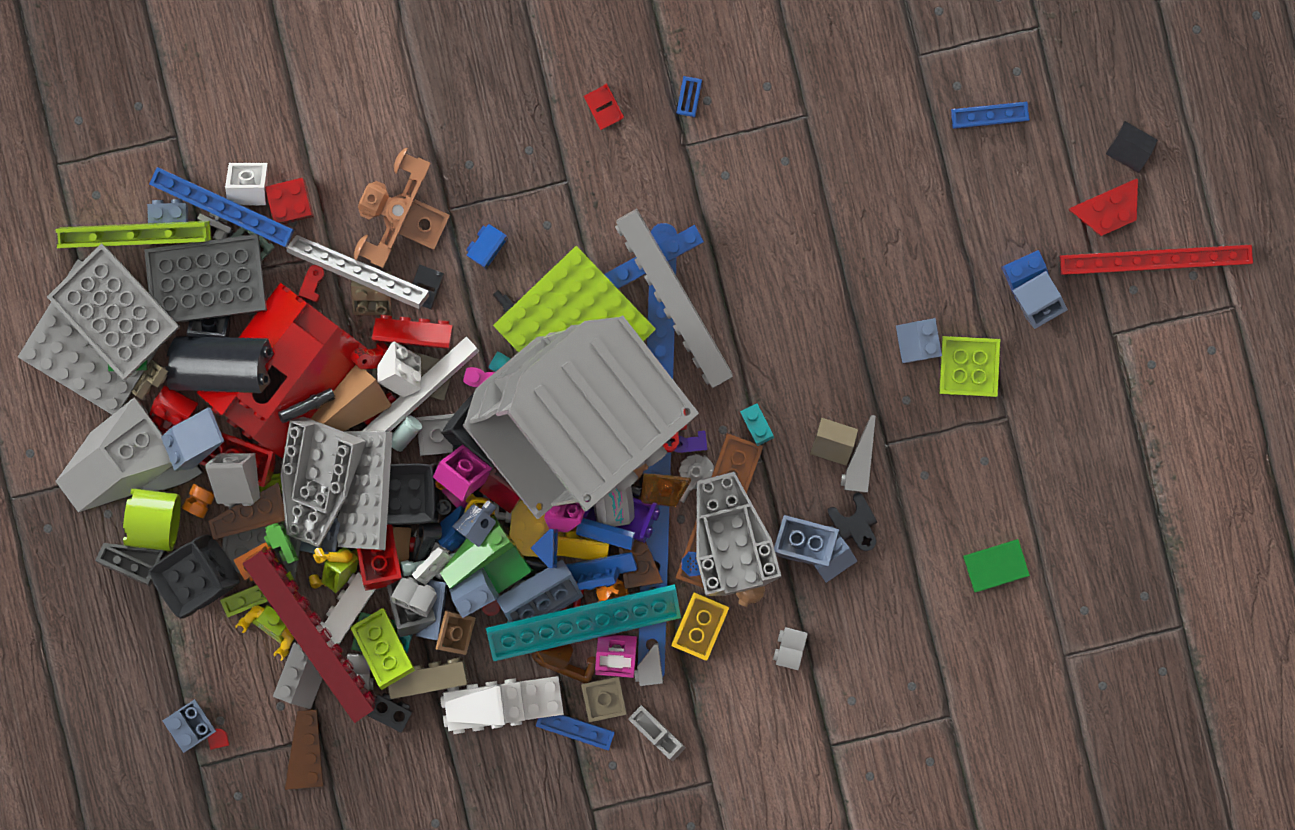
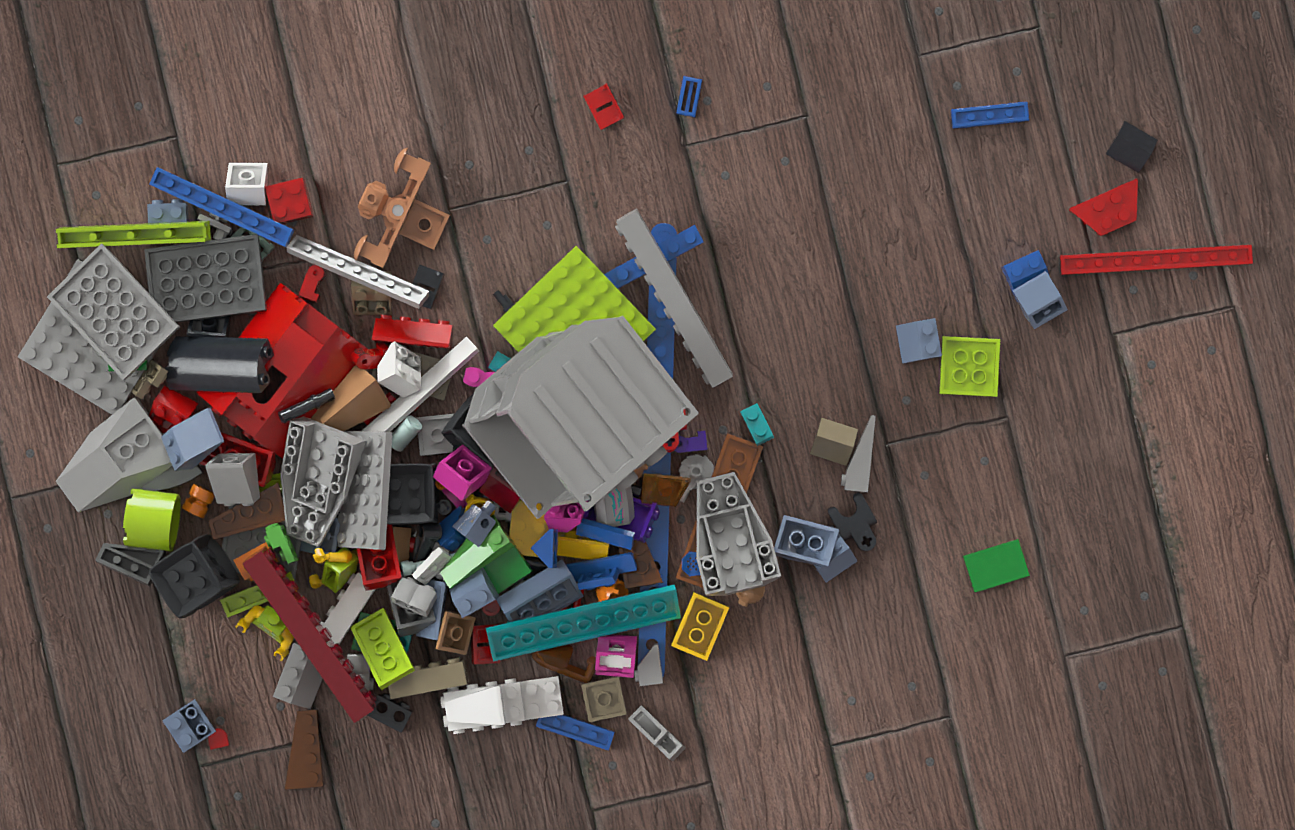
blue slope [466,224,508,269] -> none
light grey brick [773,627,808,670] -> none
none -> red piece [471,624,500,664]

